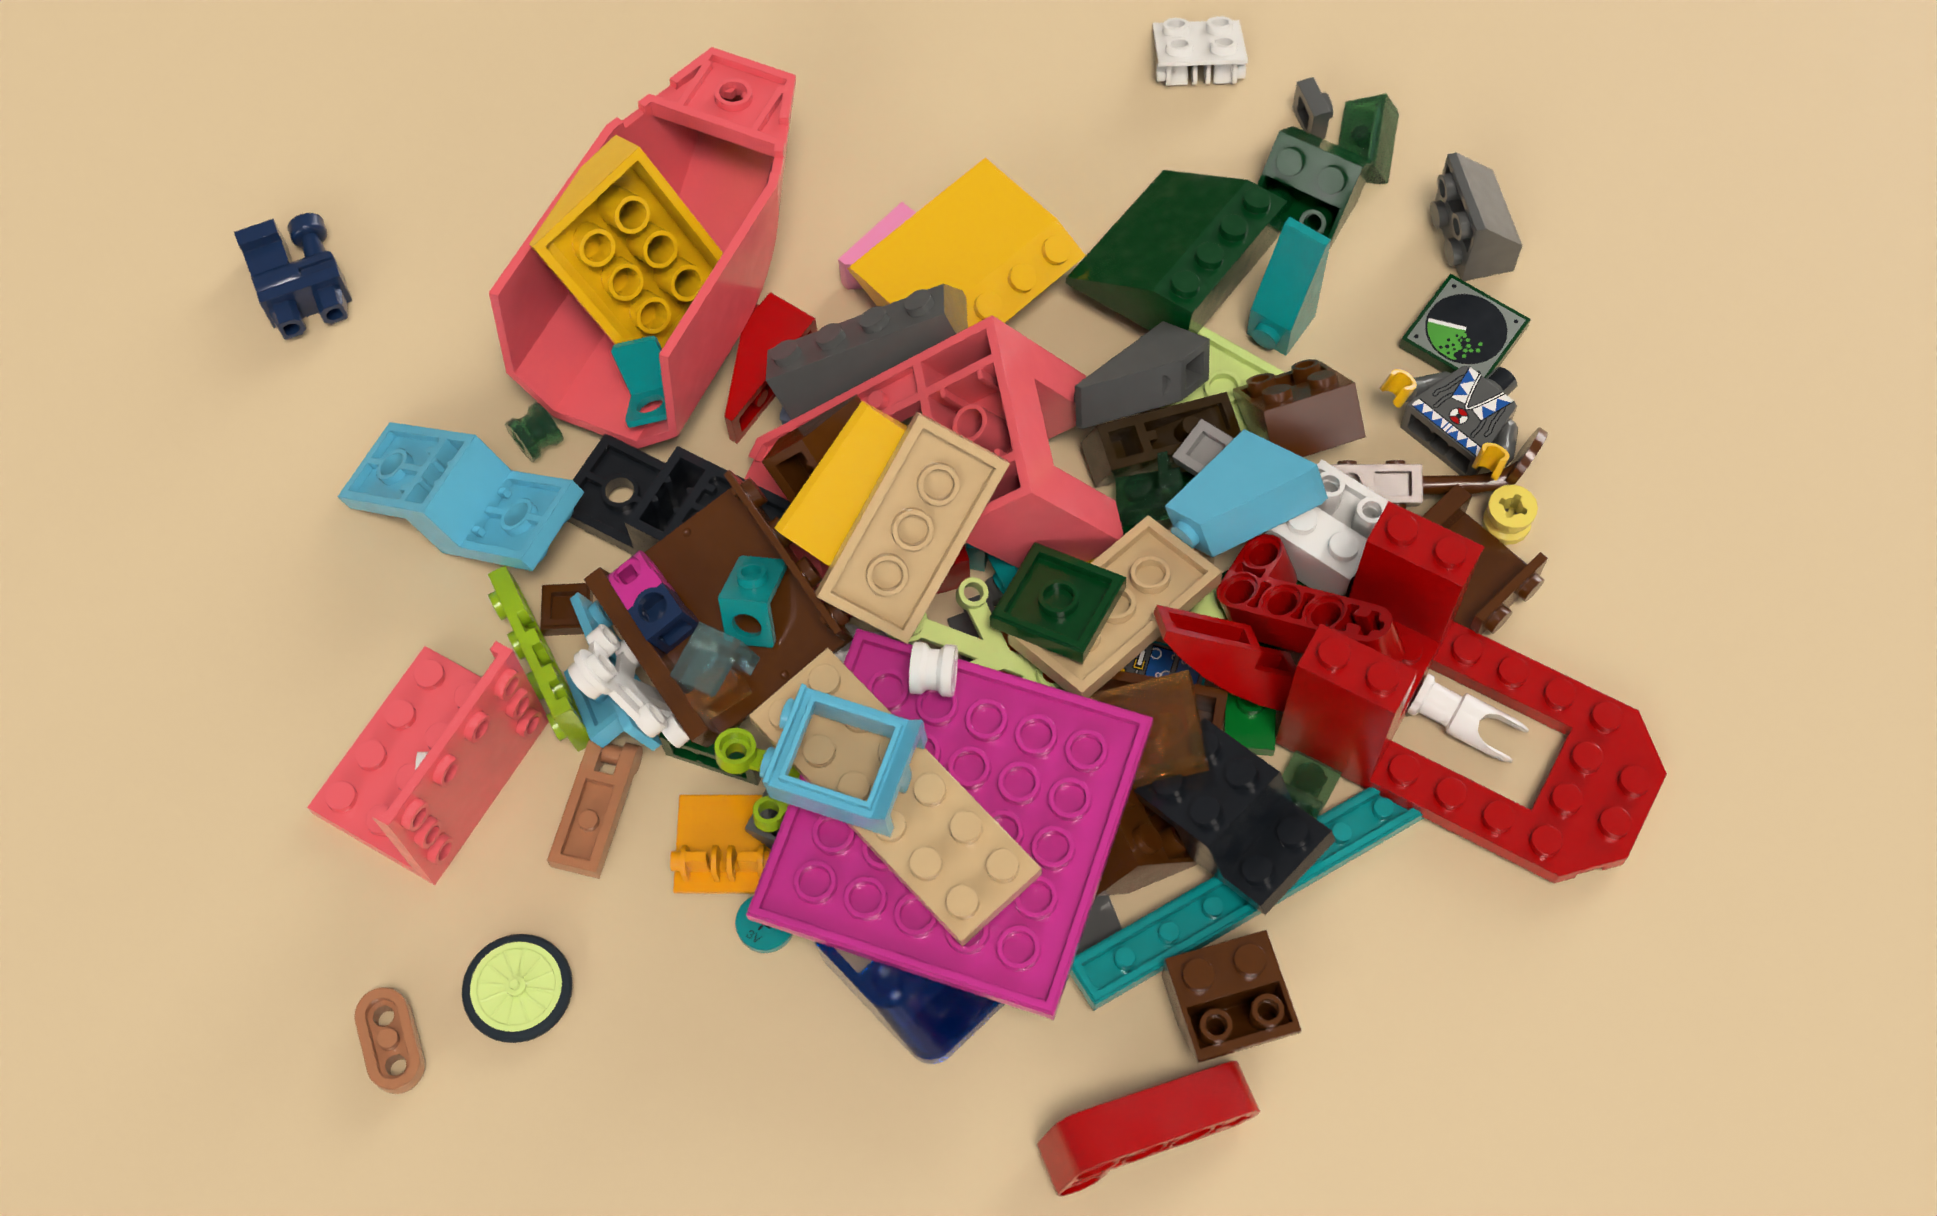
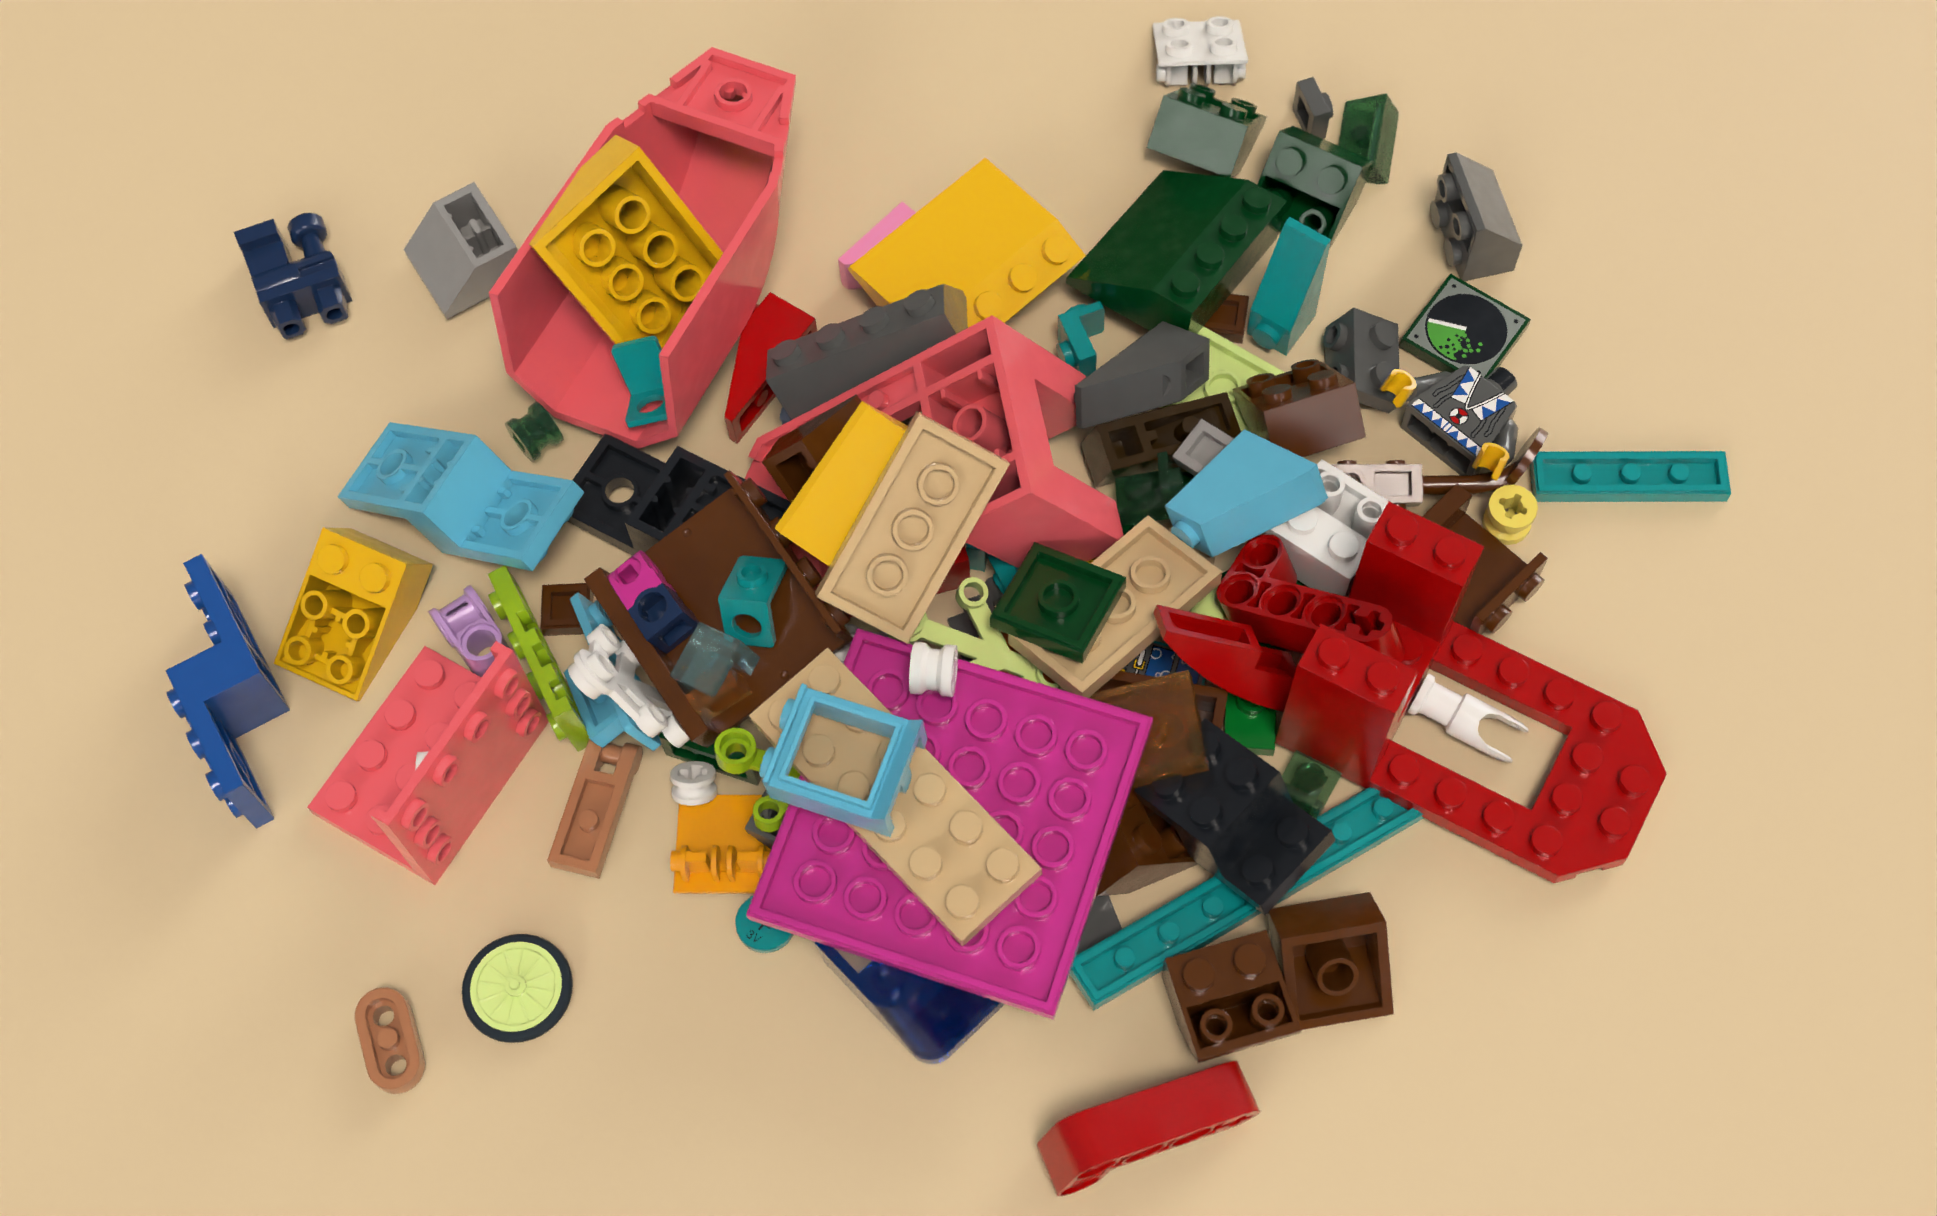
none -> blue bracket [165,554,290,829]
none -> yellow slope [273,527,433,701]
none -> light grey slope [404,182,518,319]
none -> lavender piece [428,585,509,677]
none -> white bush [670,761,717,806]
none -> teal bracket [1056,301,1105,377]
none -> slope [1147,83,1267,178]
none -> reddish brown tile [1204,294,1249,344]
none -> reddish brown slope [1267,892,1394,1030]
none -> dark grey bracket [1323,307,1400,413]
none -> teal tile [1529,451,1731,502]

